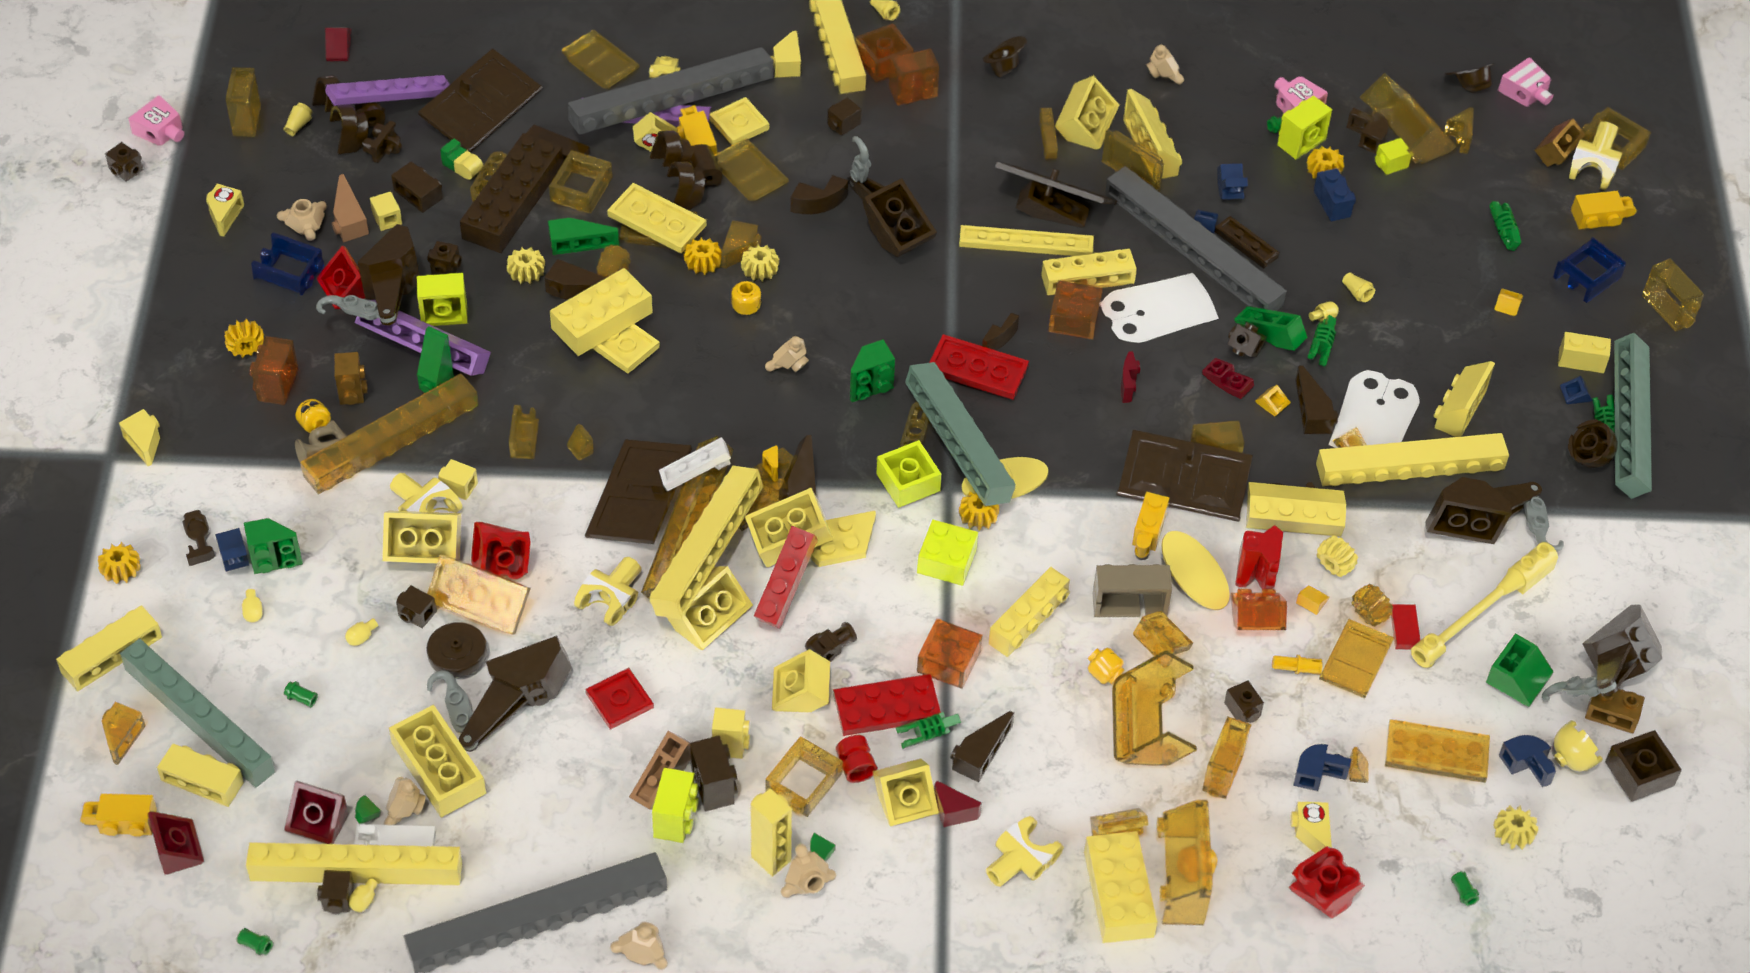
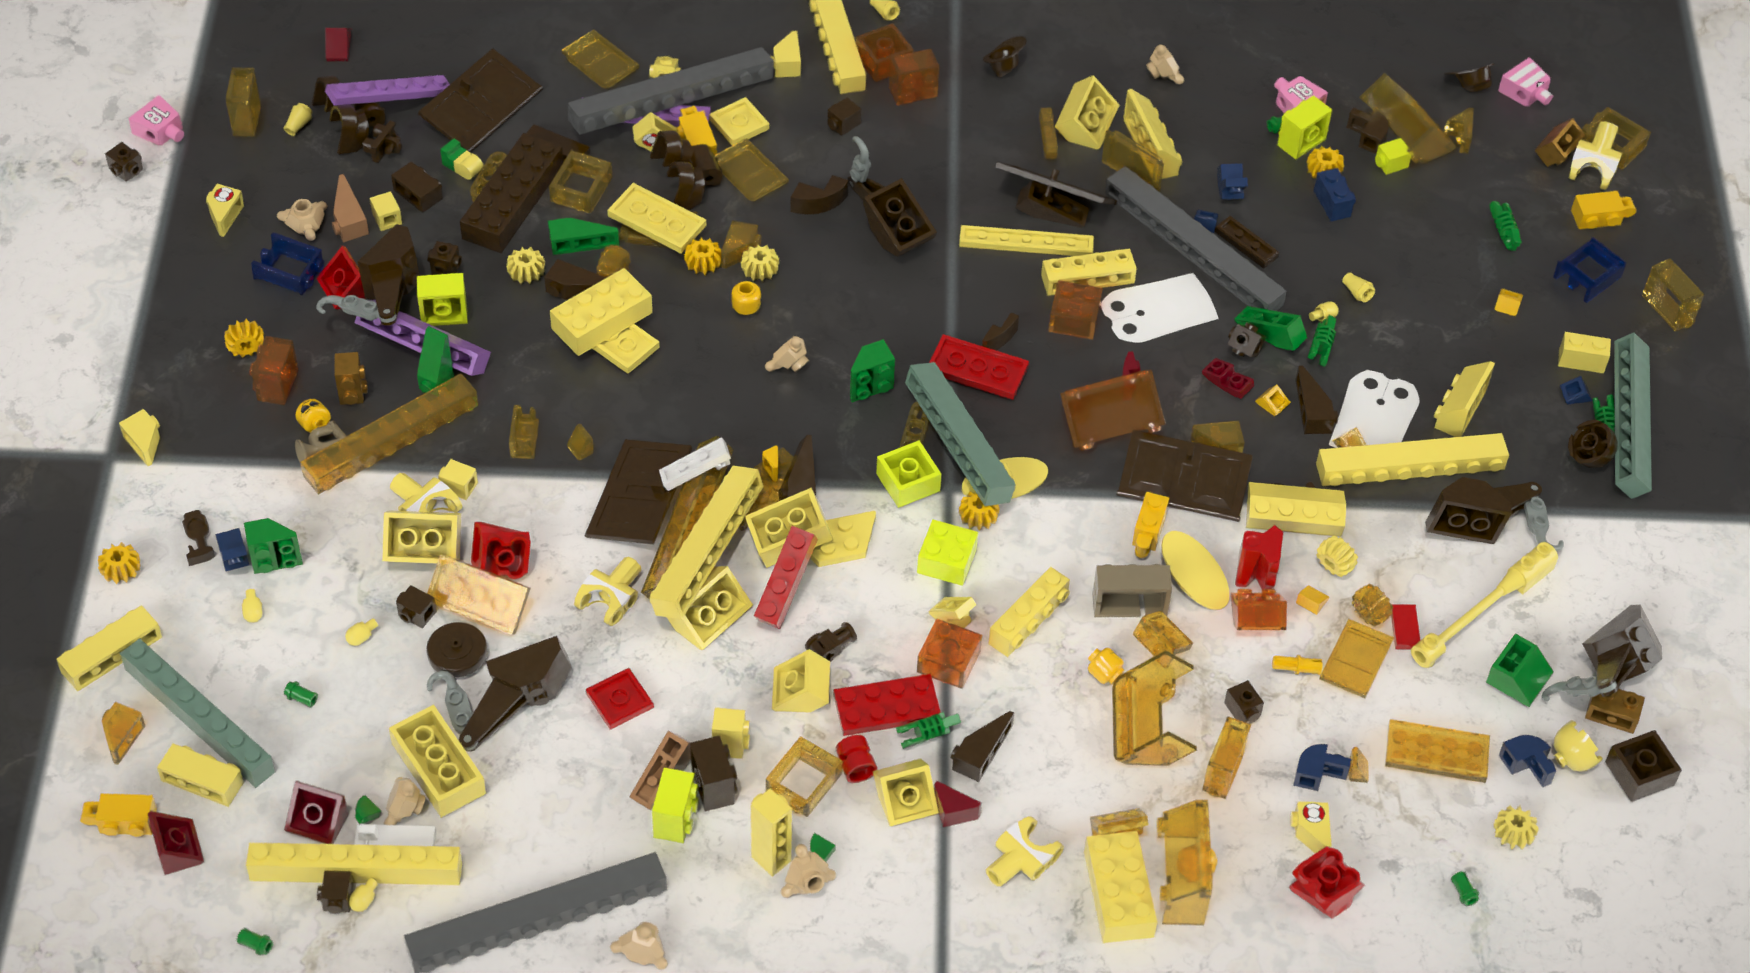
none -> light yellow slope [928,597,976,634]
none -> clear orange windscreen [1060,369,1166,451]

